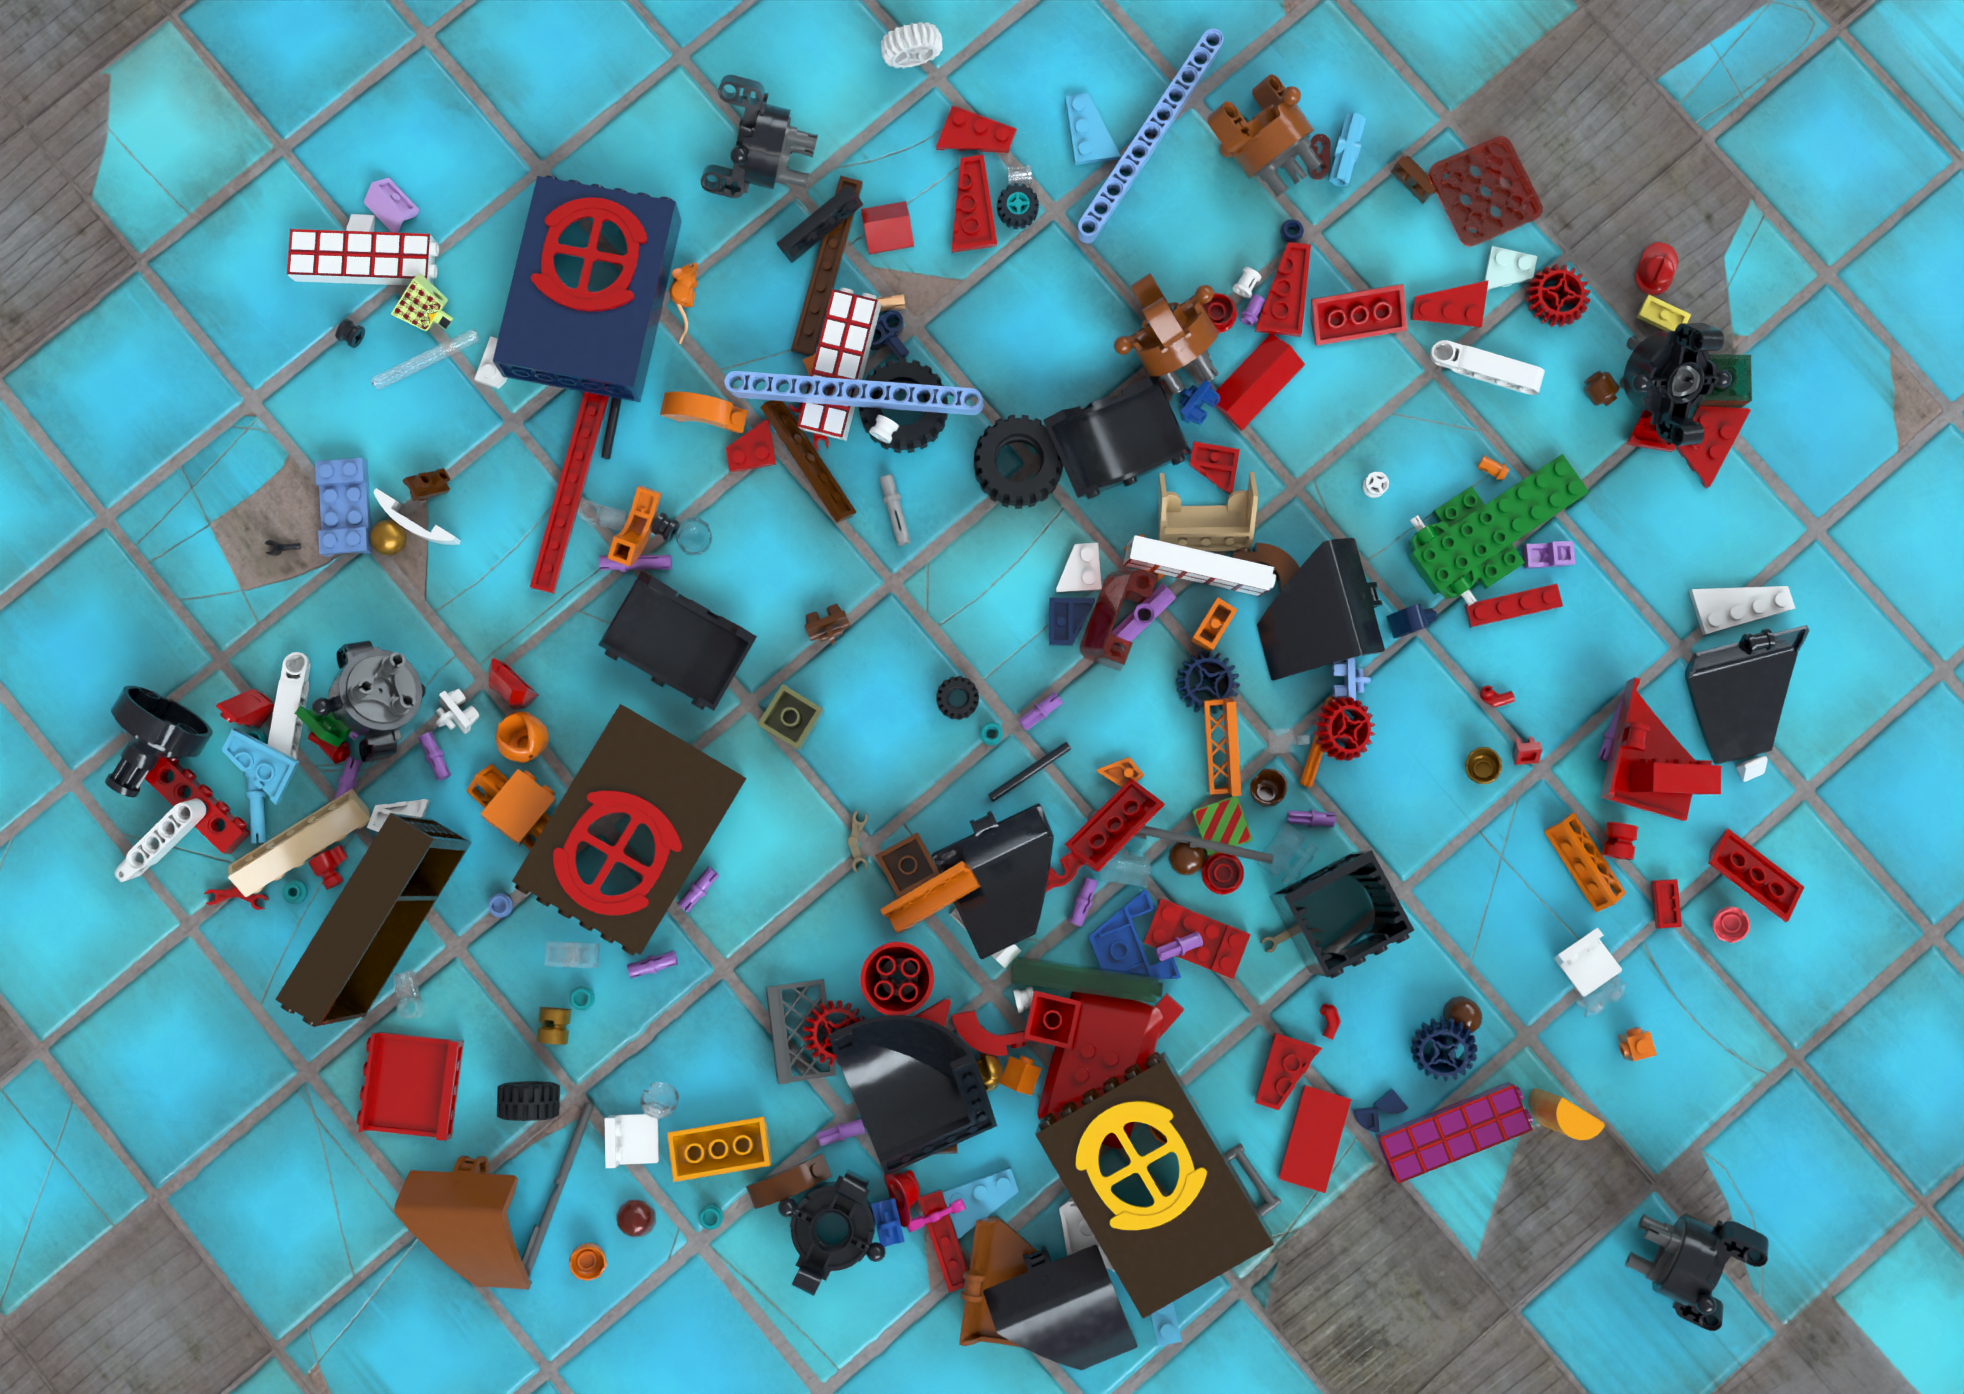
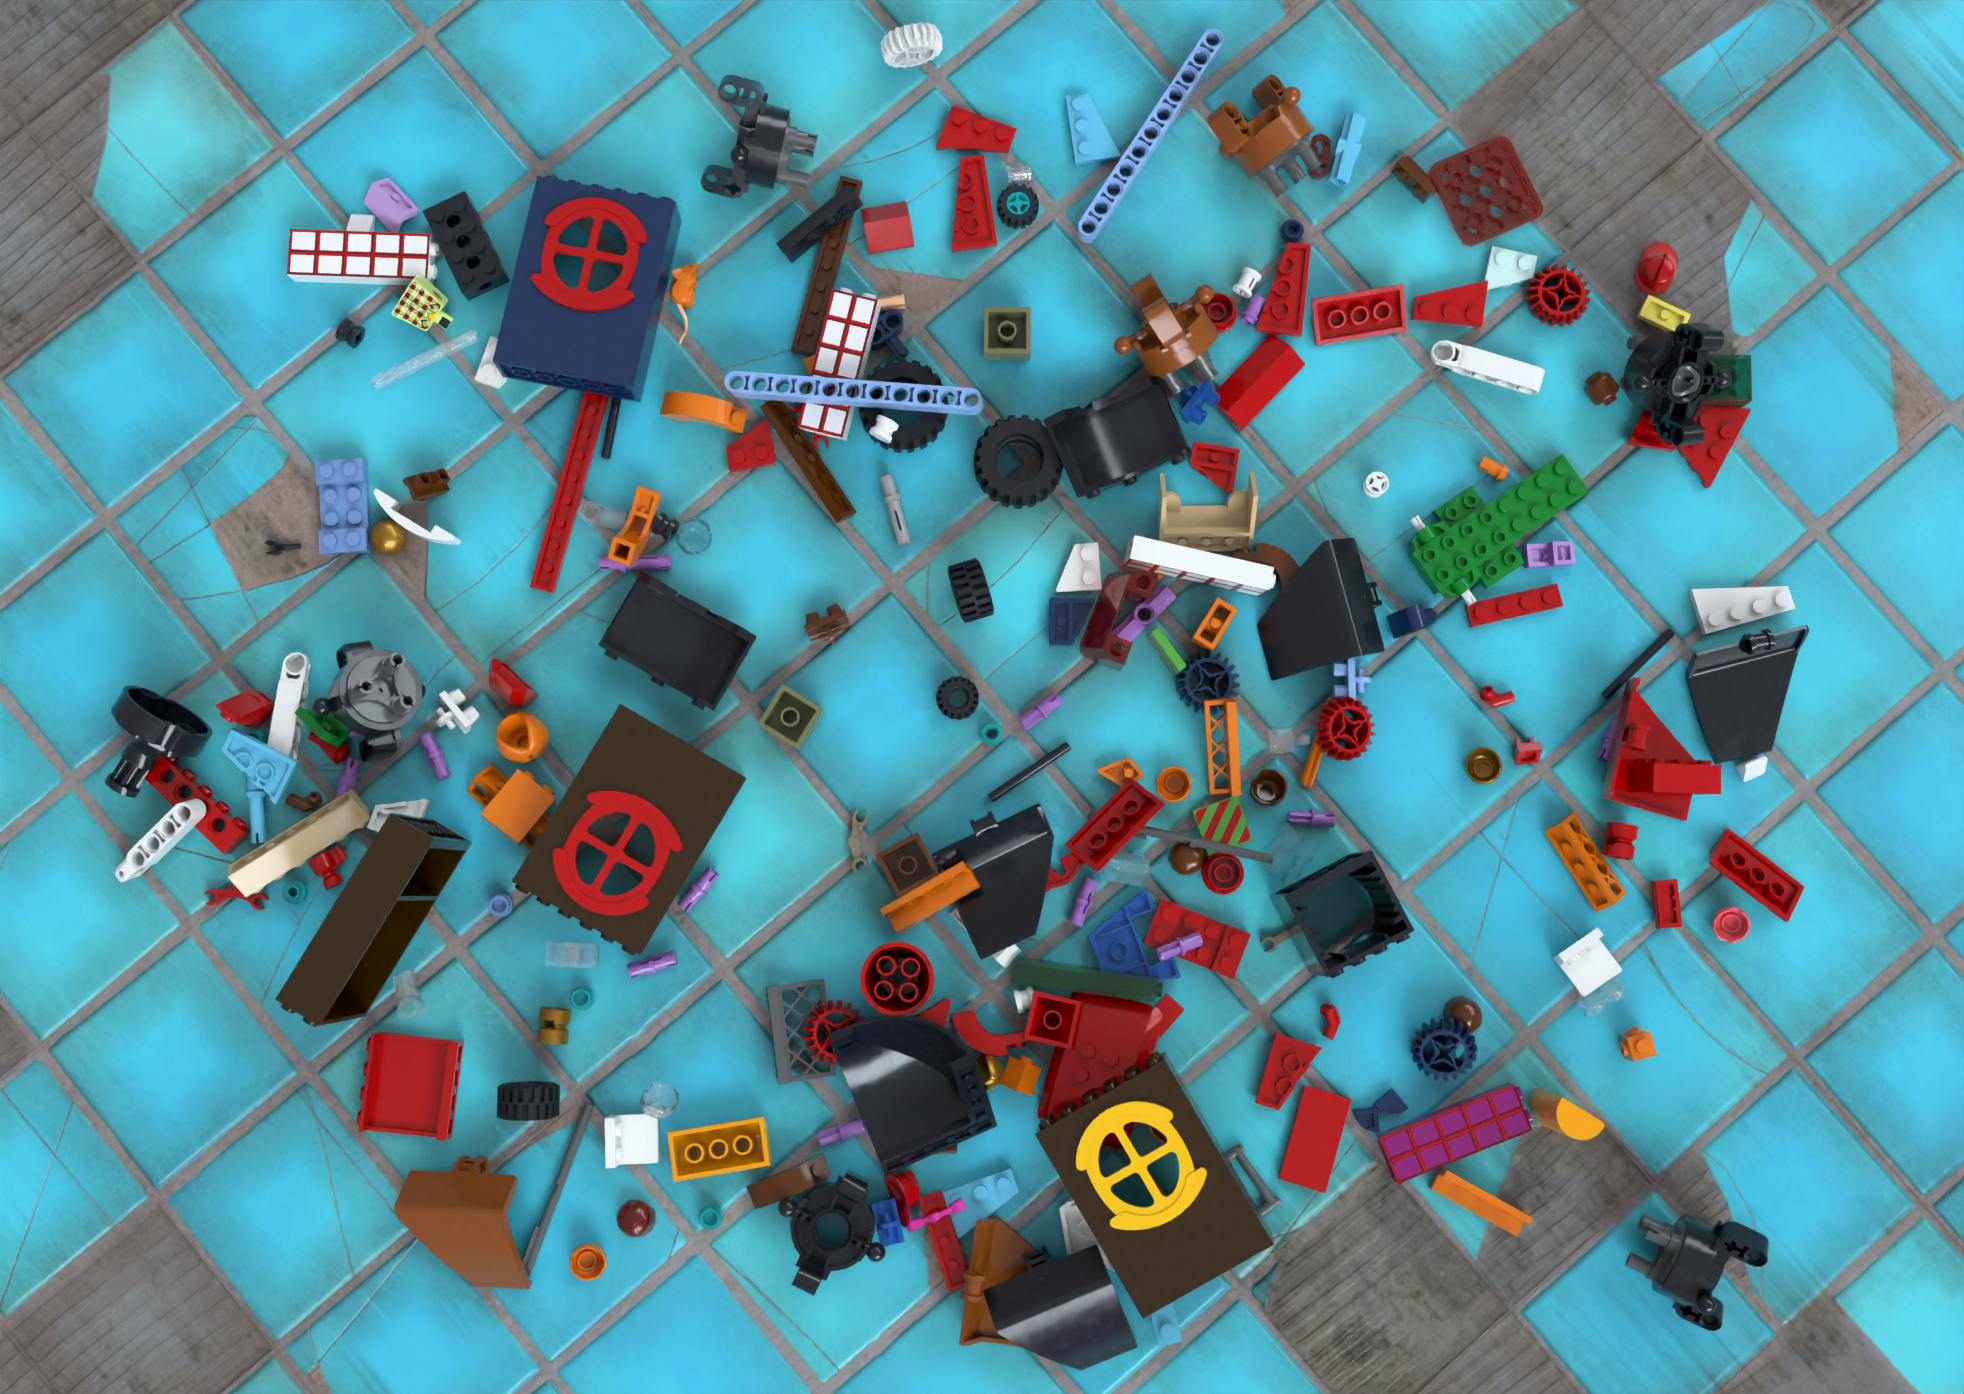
none -> reddish brown arm [285,791,322,812]
none -> black brick [423,191,510,301]
none -> black tyre [948,558,994,623]
none -> olive brick [983,307,1031,361]
none -> bright green tile [1147,628,1186,676]
none -> orange hair [1156,766,1192,803]
none -> orange fence [1429,1167,1533,1237]
none -> black bar [1601,629,1675,700]

